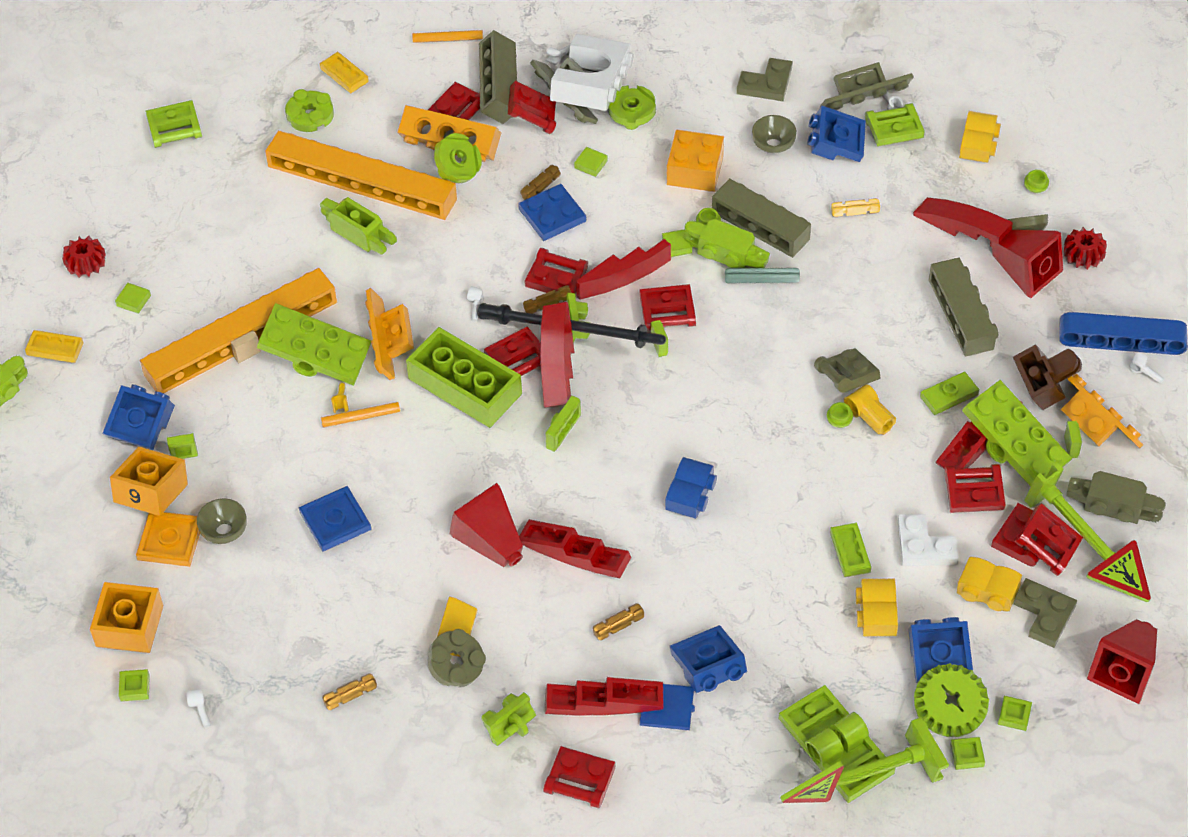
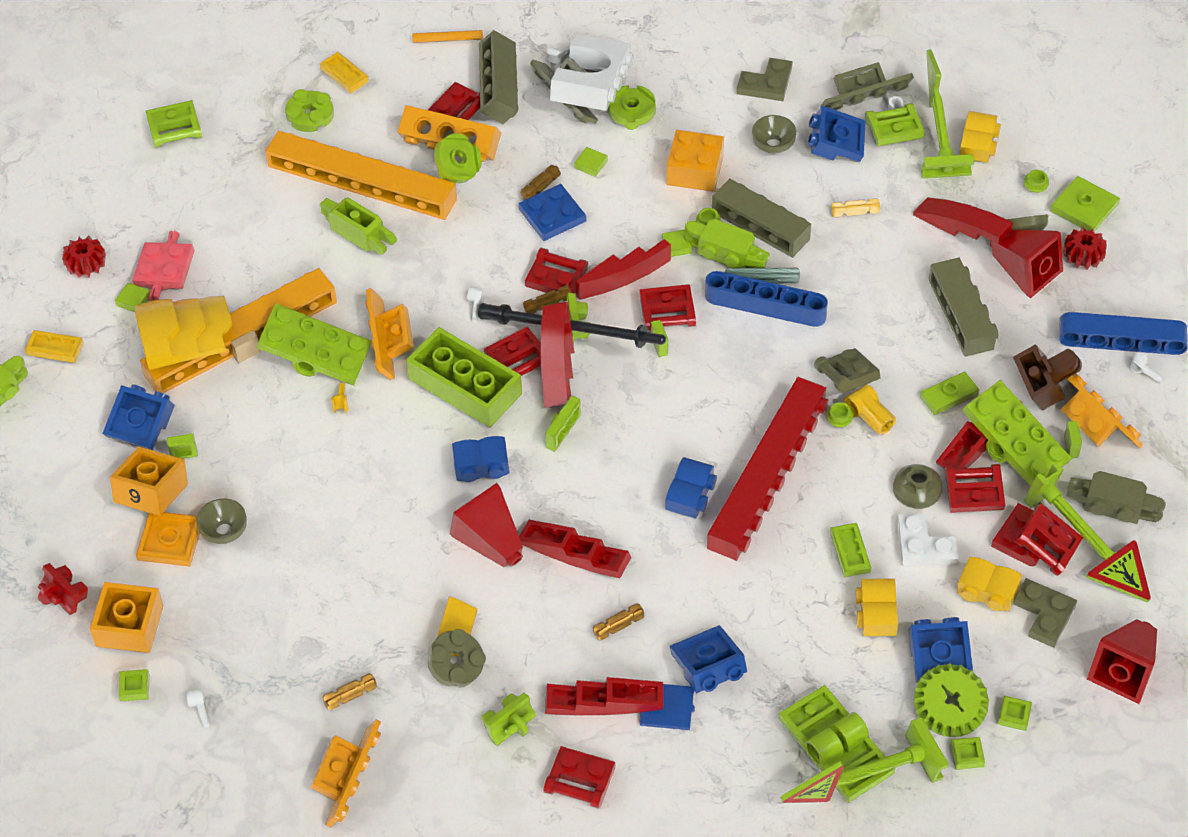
blue plate [299,486,372,552] -> none
light orange bar [321,402,400,428] -> none
red plate [508,80,556,134] -> none
none -> red hips [38,563,88,615]
none -> coral plate [132,231,195,301]
none -> yellow slope [134,296,233,370]
none -> light orange bracket [310,719,381,827]
none -> blue brick [452,436,510,482]
none -> blue beam [705,271,828,327]
none -> red brick [707,376,829,561]
none -> olive piece [893,464,942,509]
none -> lime piece [921,49,974,179]
none -> lime plate [1050,176,1120,232]

